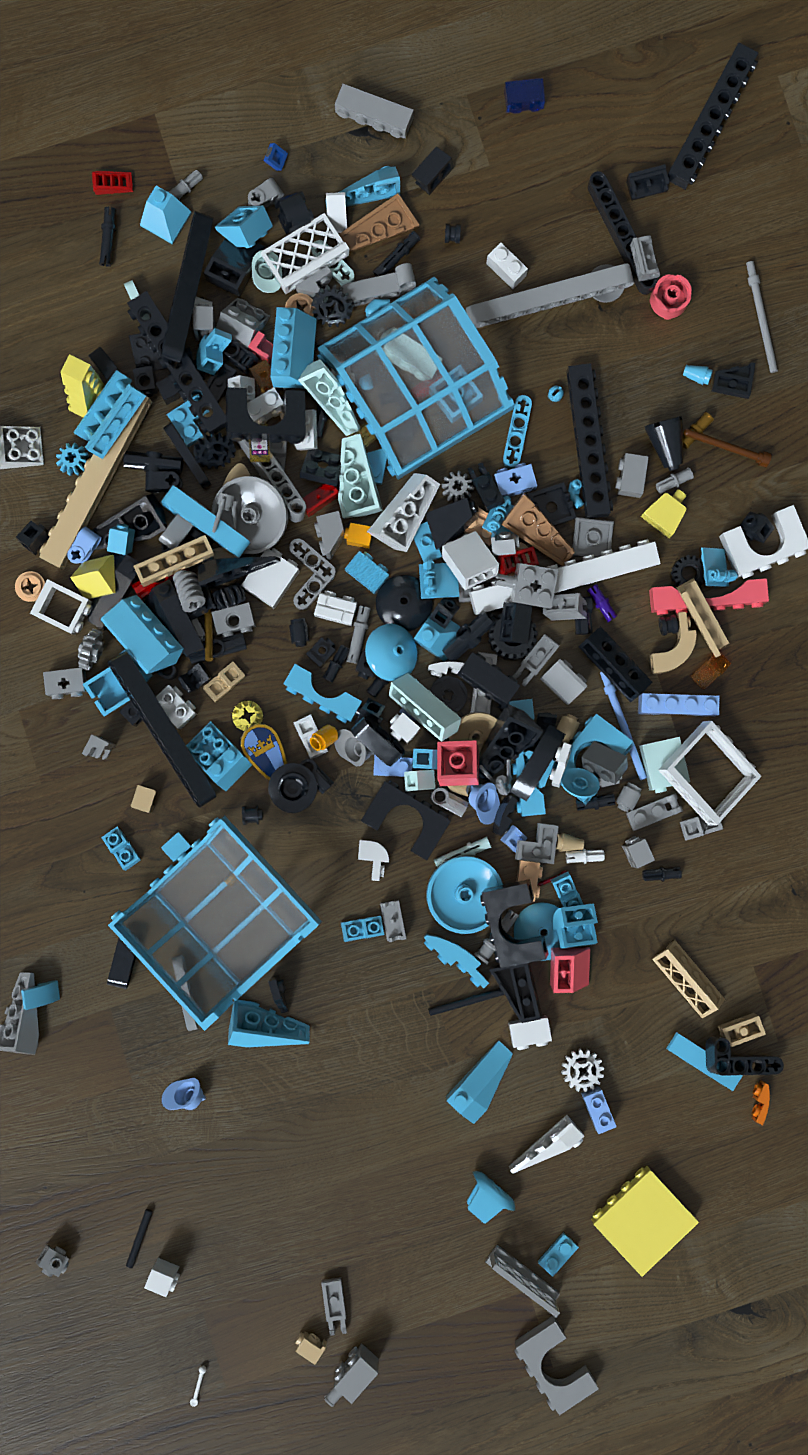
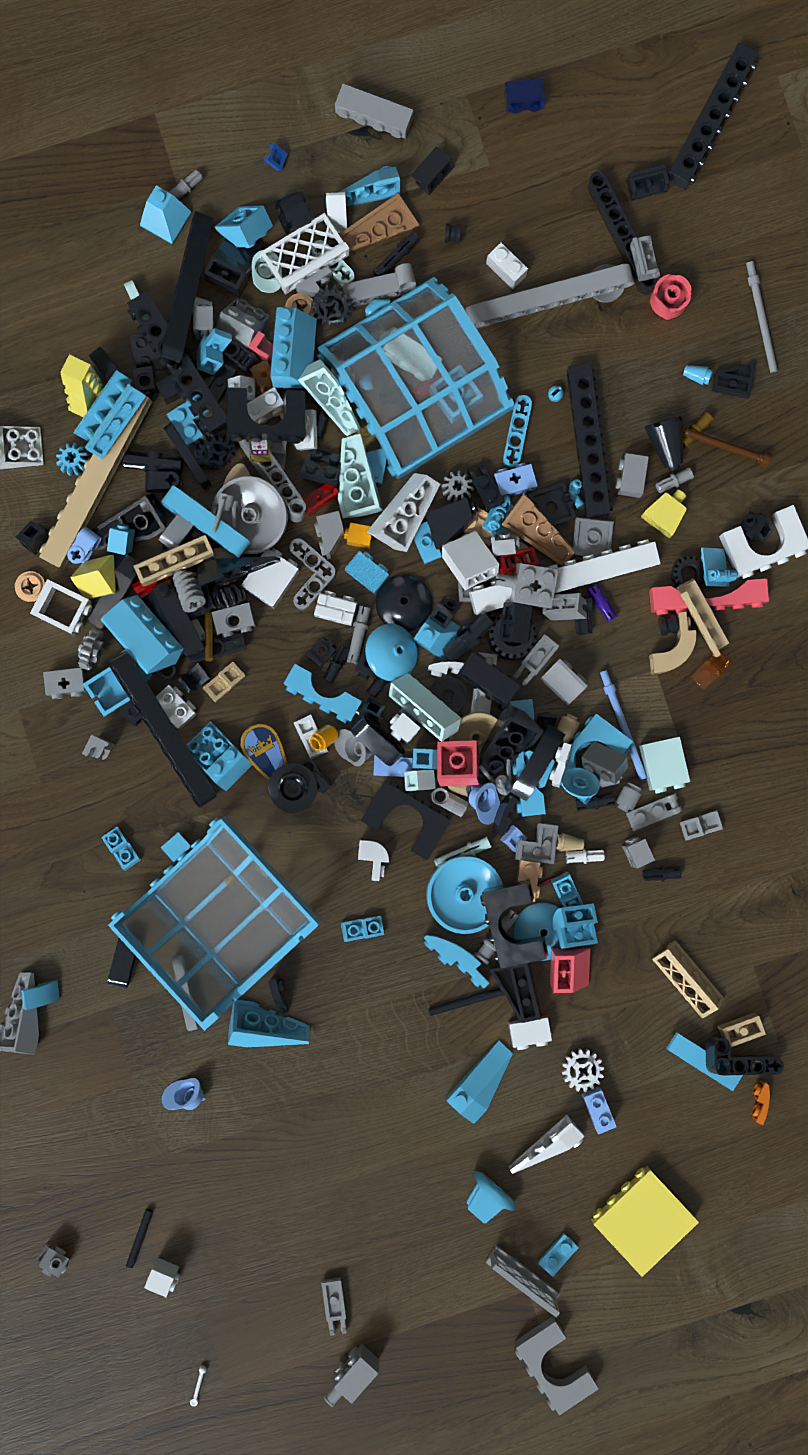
red slope [92,171,133,195] -> none
black pin [99,207,117,267] -> none
tan panel [131,785,156,813] -> none
light yellow gear [232,701,263,731] -> none
black brick [242,805,263,825] -> none
light grey piece [248,178,284,209] -> none
black brick [289,618,310,647] -> none
tan brick [295,1332,327,1365] -> none
light grey hinge [380,900,406,942] -> none
medium azure hinge [419,558,459,599] -> none
black brick [578,626,653,702] -> none
light blue arch [638,693,719,717] -> none
white window [658,721,761,825] -> none

